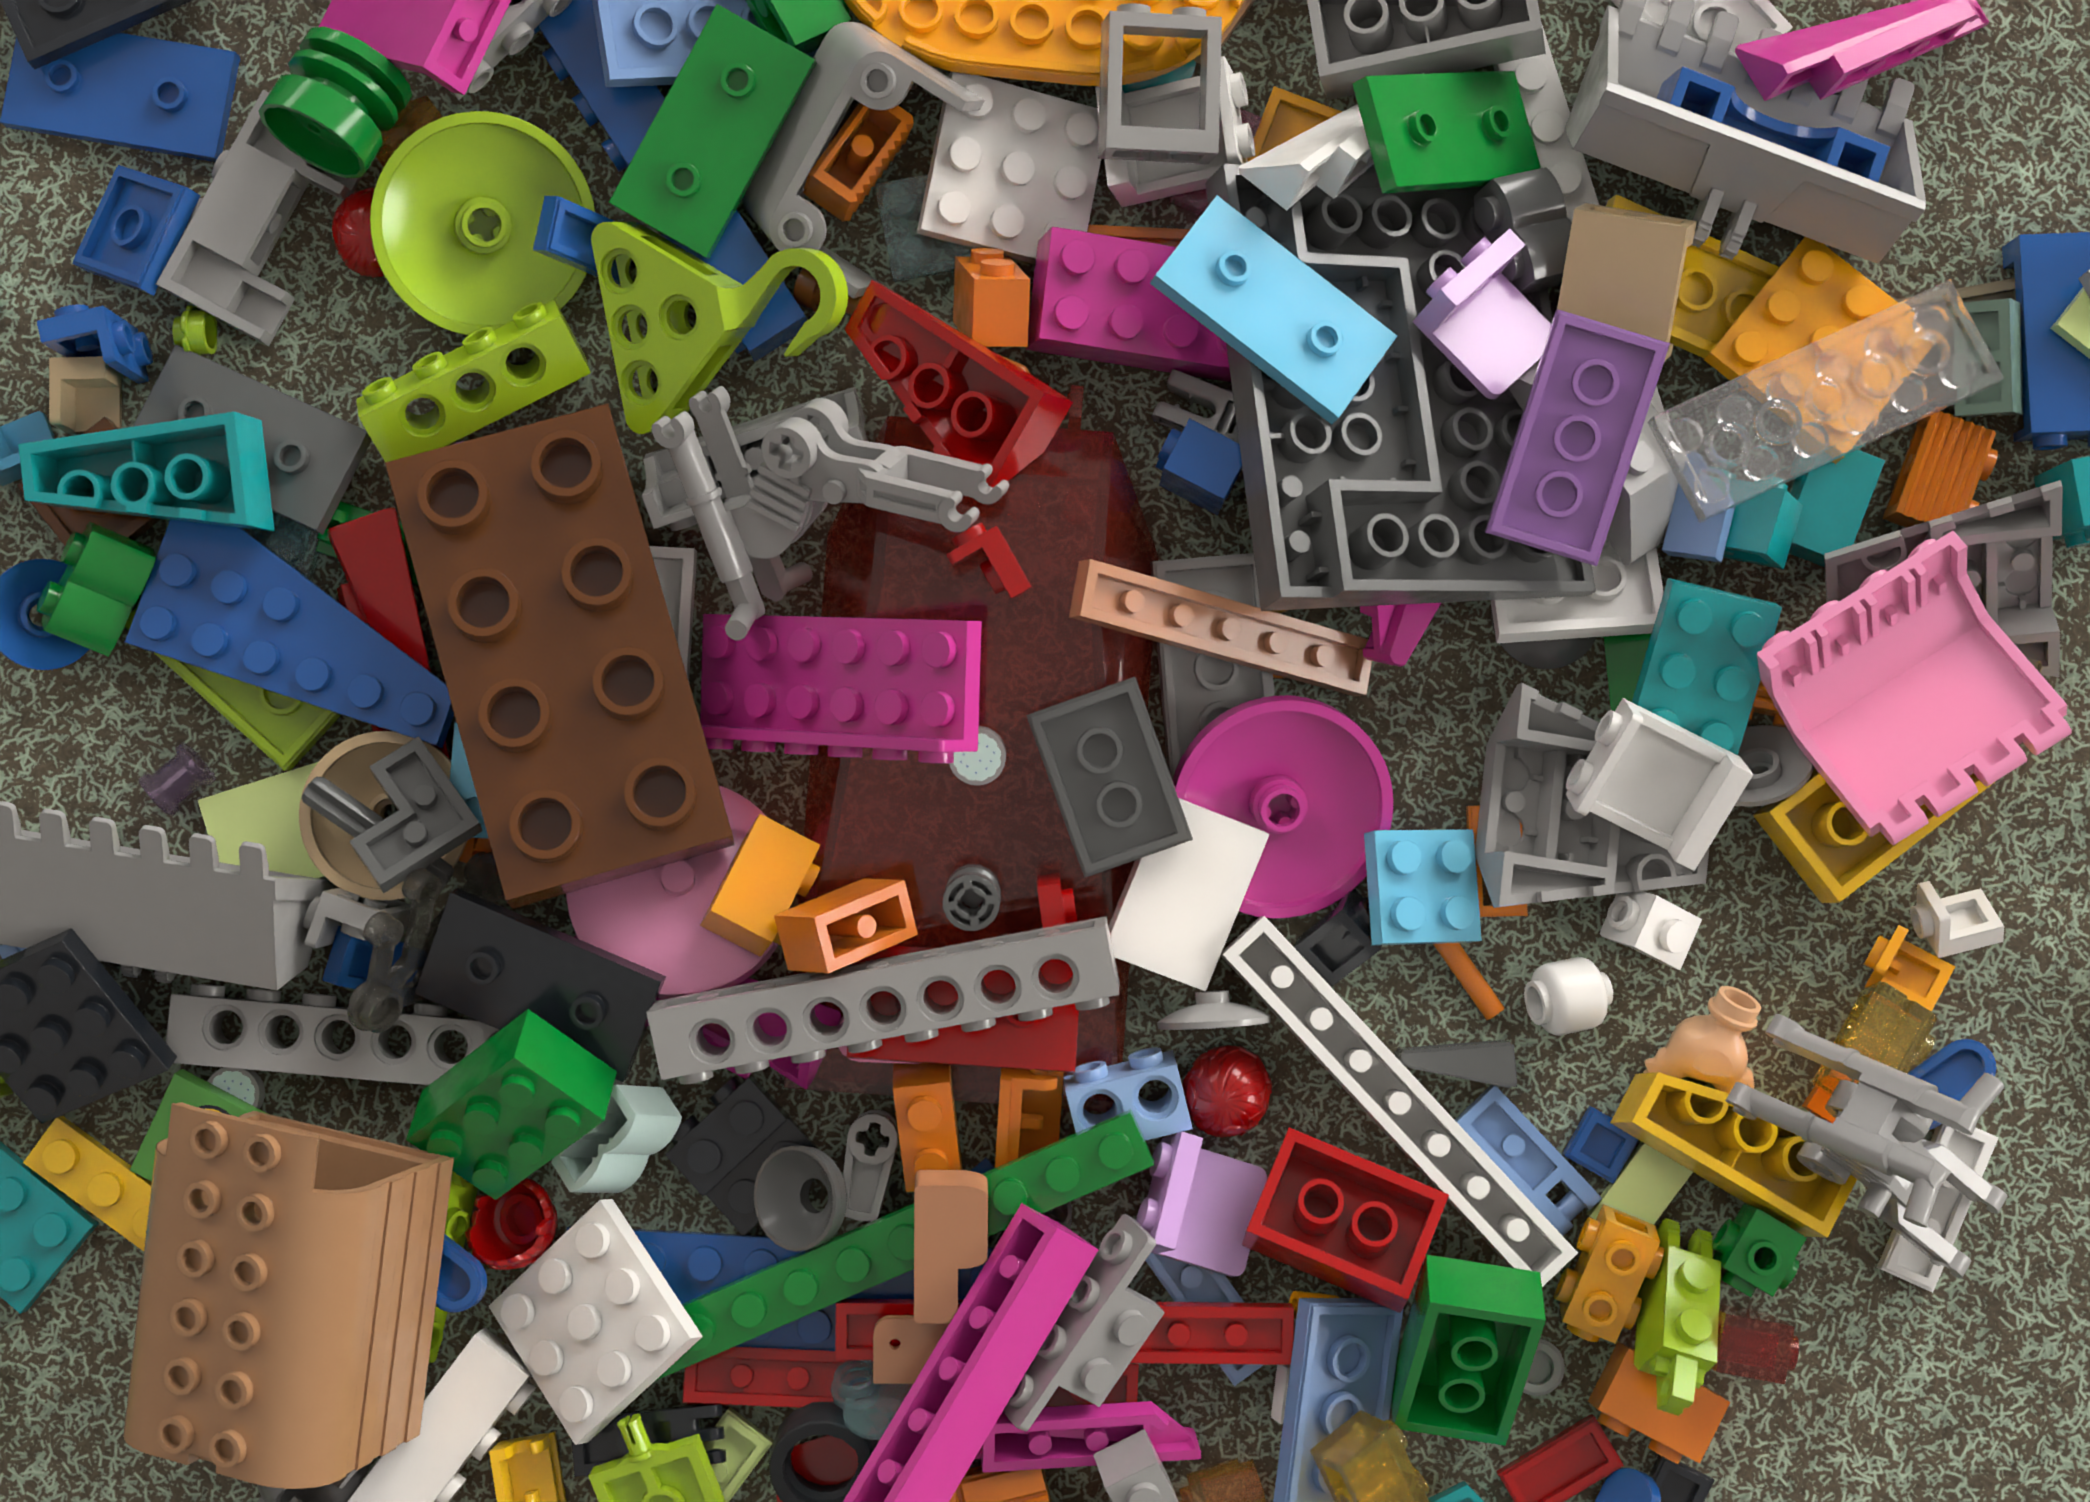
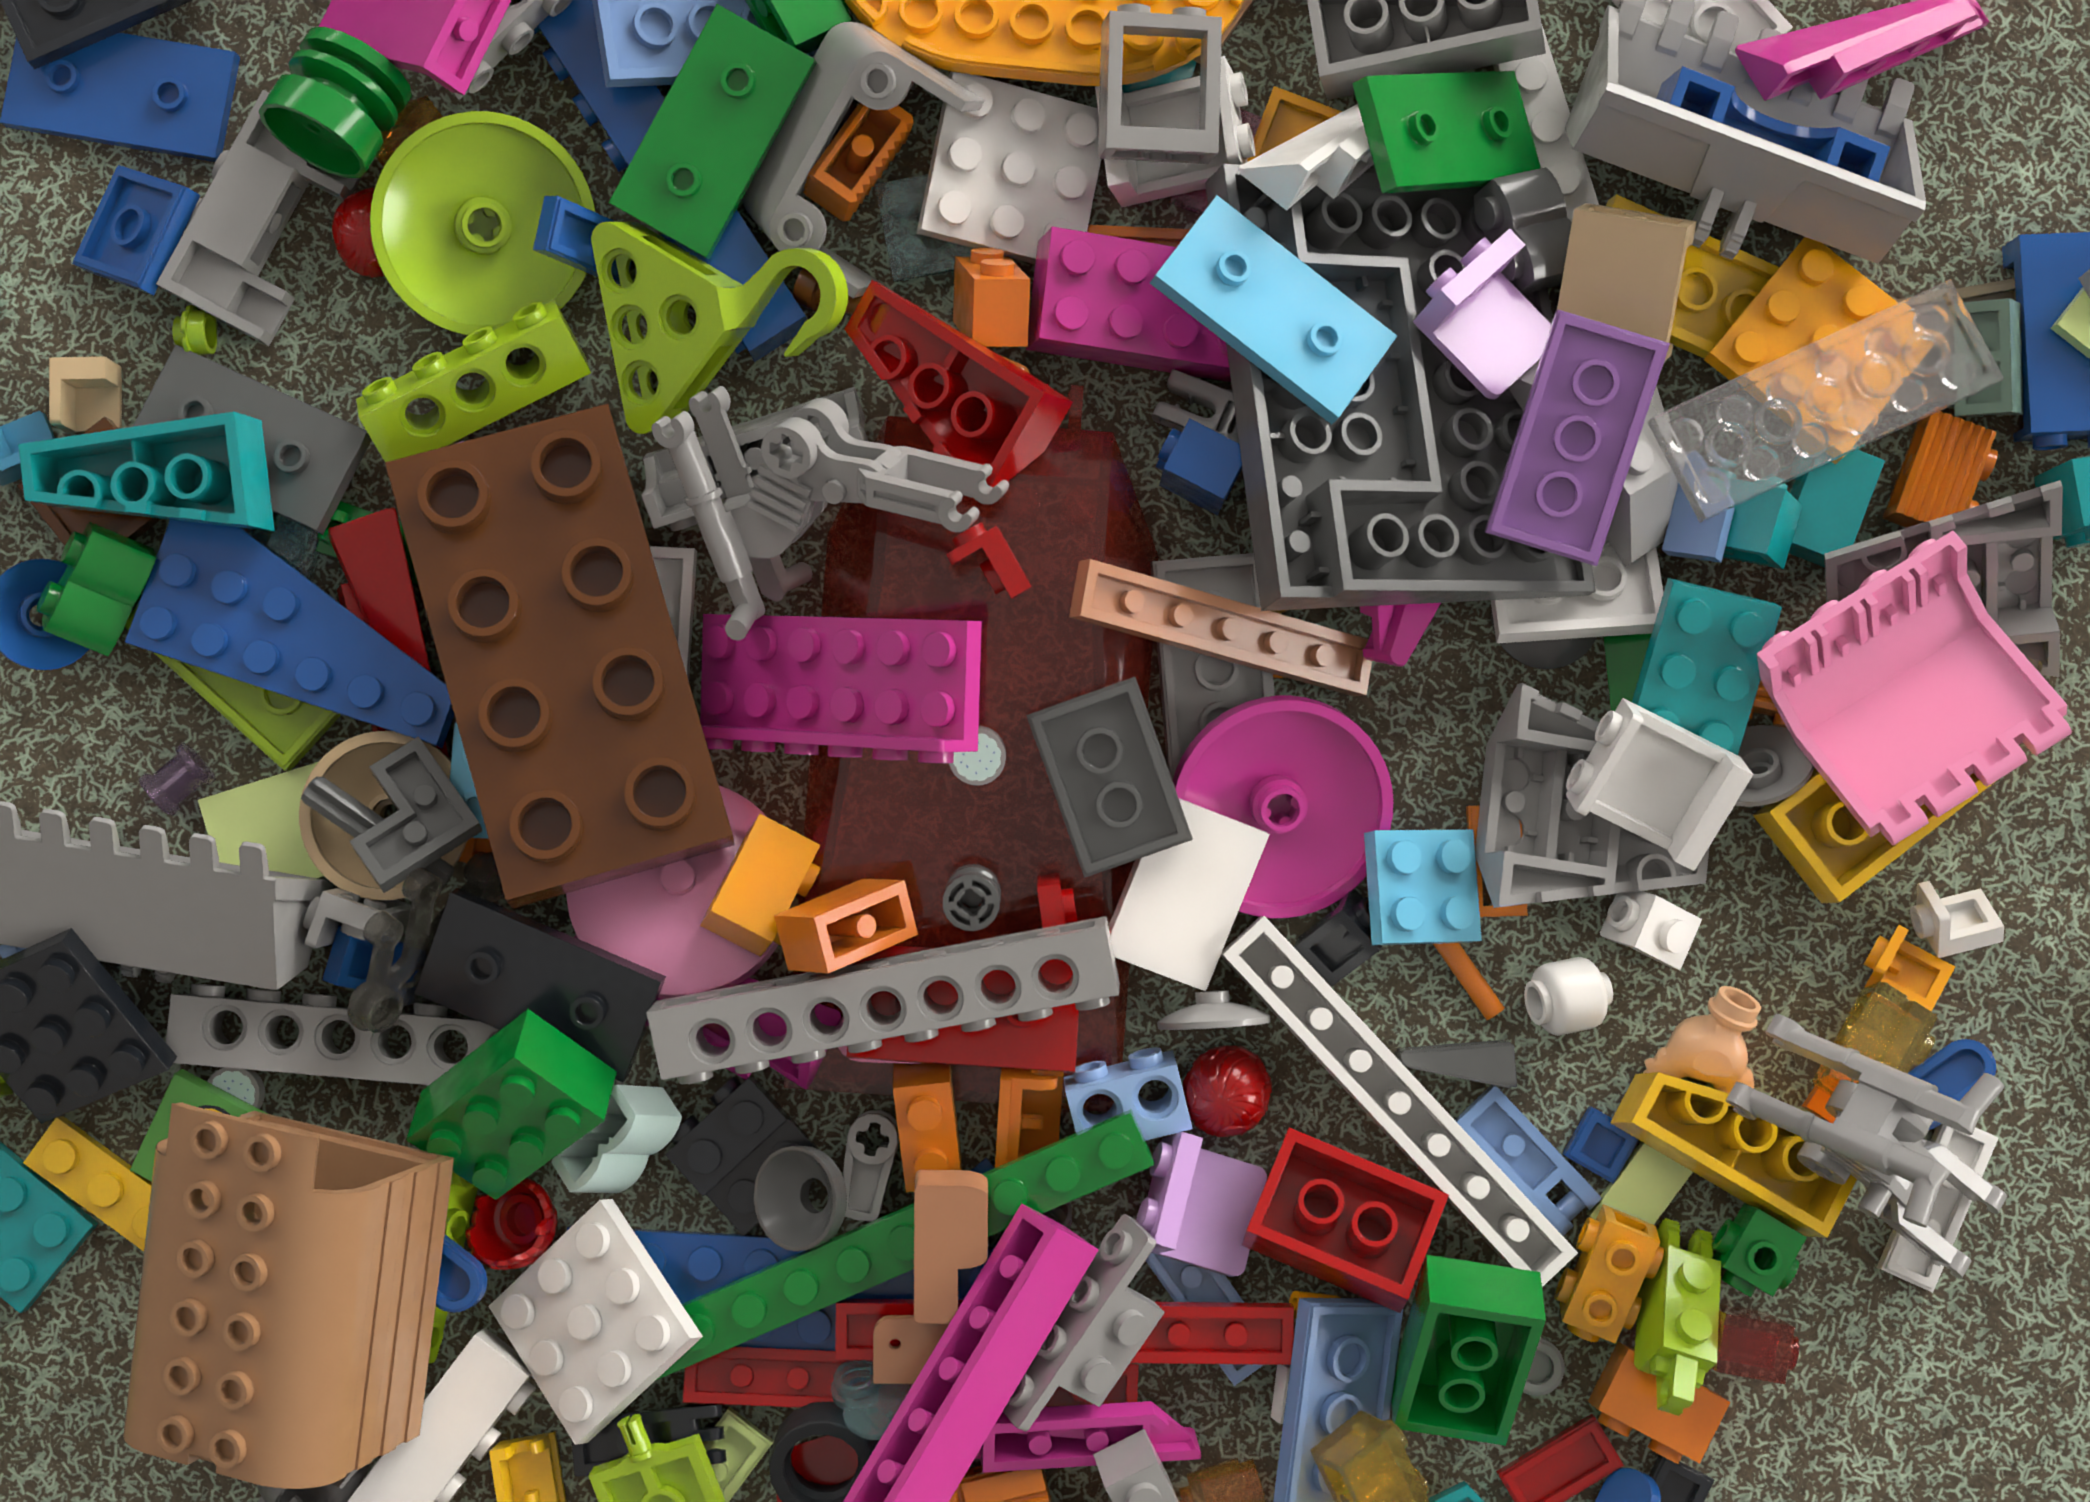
blue bracket [37,304,153,384] -> none

